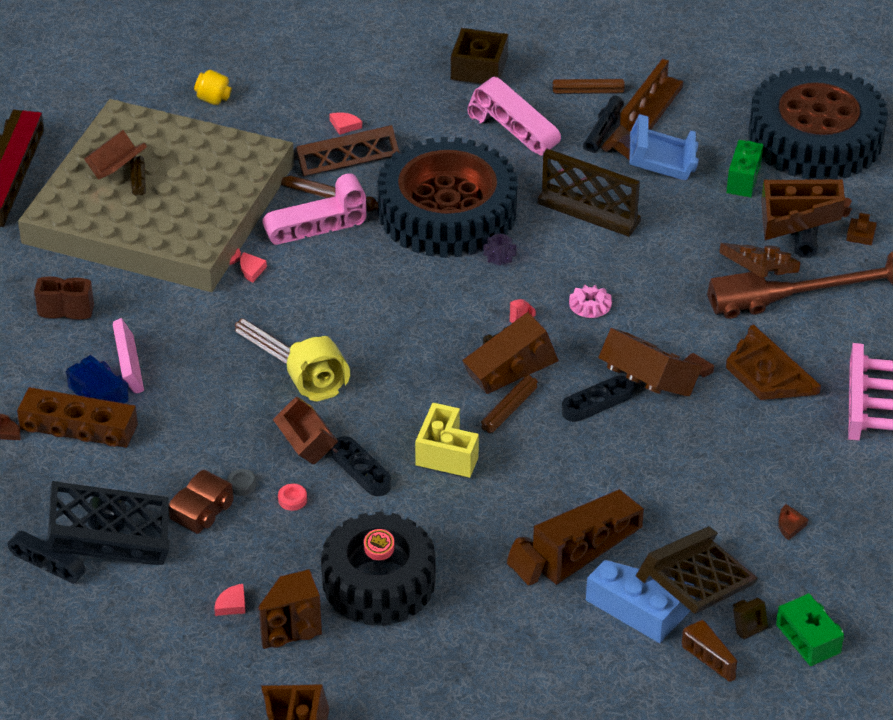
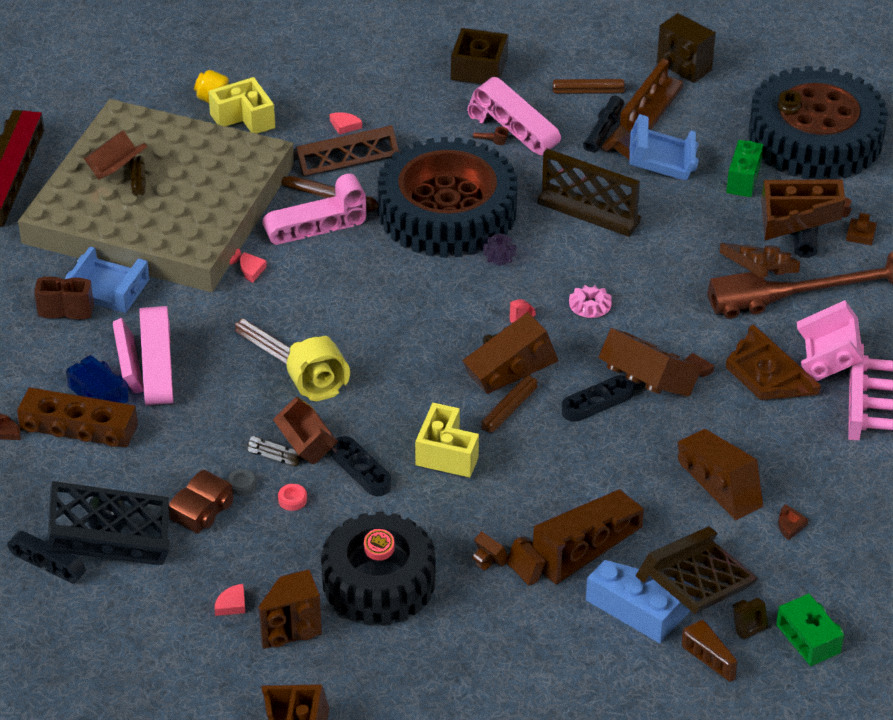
none -> medium blue panel [65,247,150,313]
none -> bright pink beam [140,306,173,406]
none -> light yellow brick [208,77,275,134]
none -> axle [247,436,301,467]
none -> reddish brown tile [472,531,508,571]
none -> copper hand [473,126,509,145]
none -> dark brown brick [657,13,716,83]
none -> reddish brown wedge [677,429,763,520]
none -> dark brown bush [778,90,802,114]
none -> bright pink panel [797,300,863,381]

